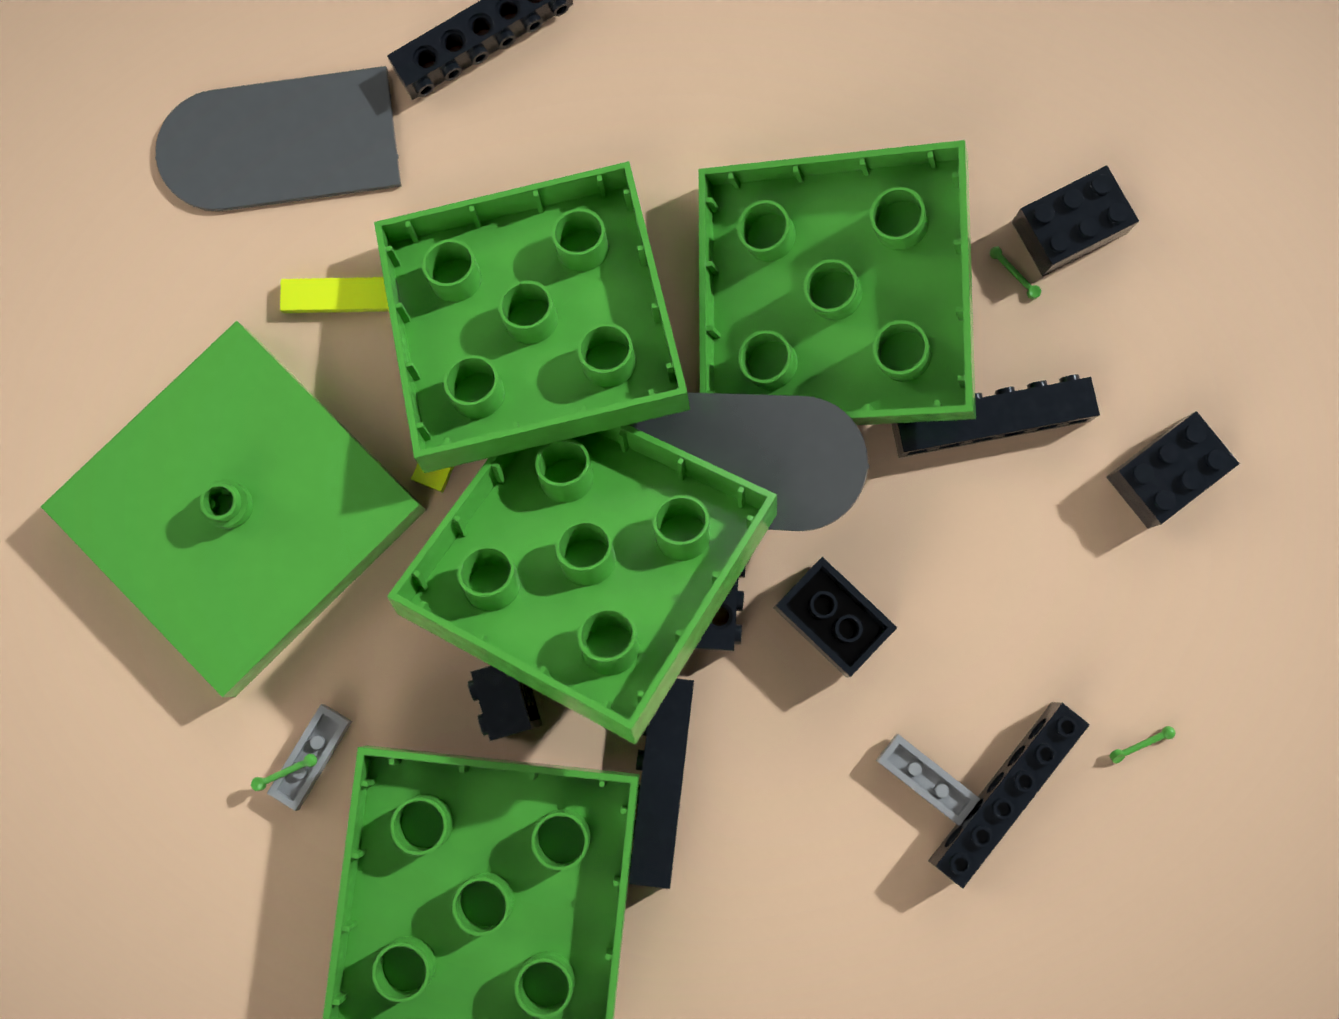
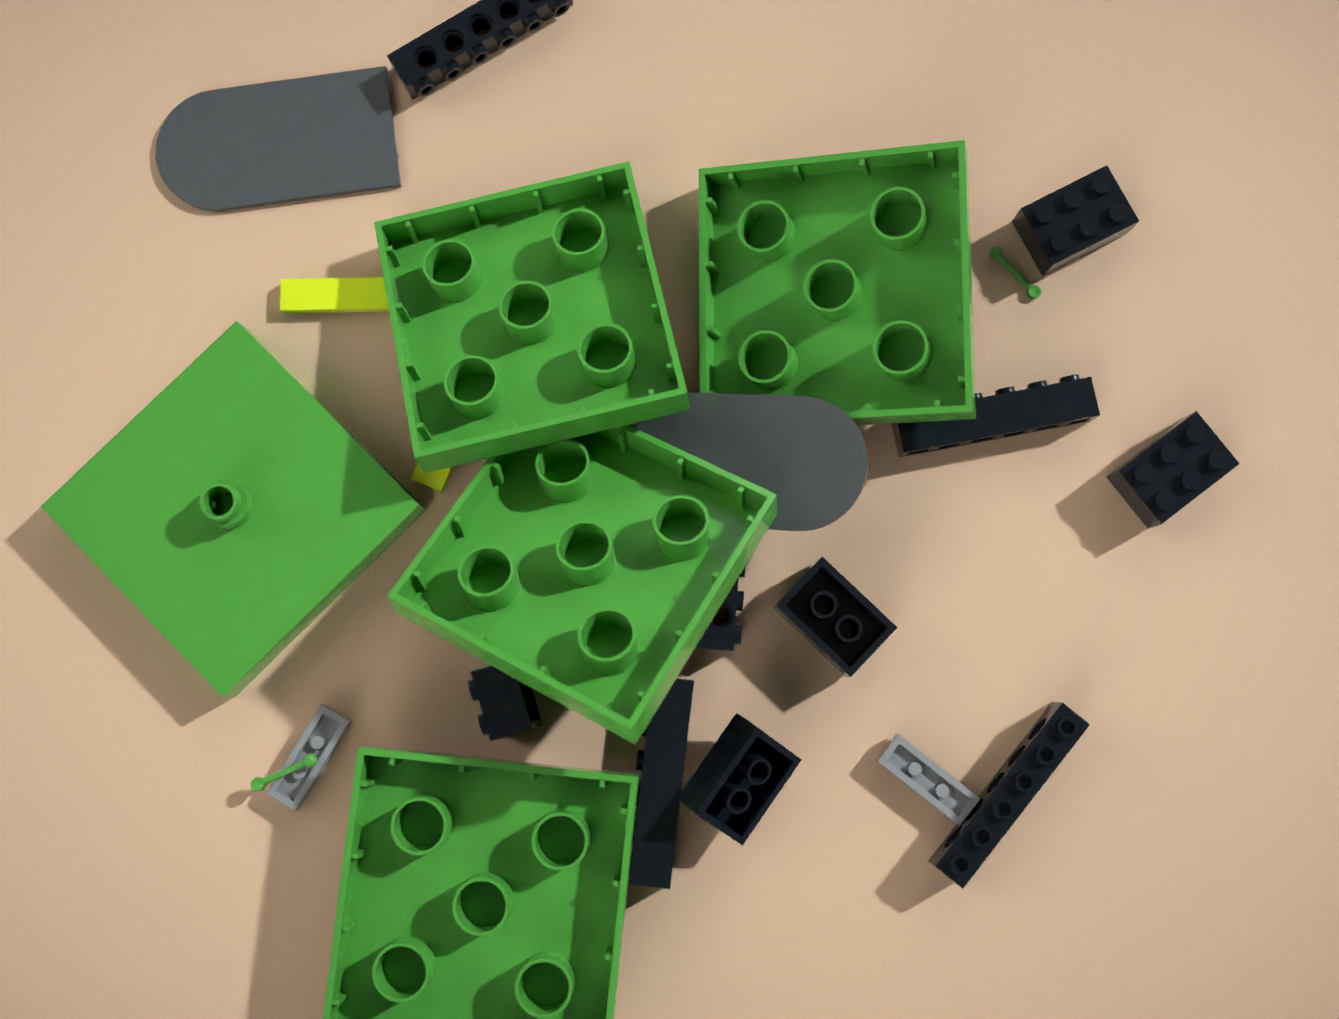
bright green hinge [1109,726,1176,763] -> none
none -> black brick [677,713,802,846]

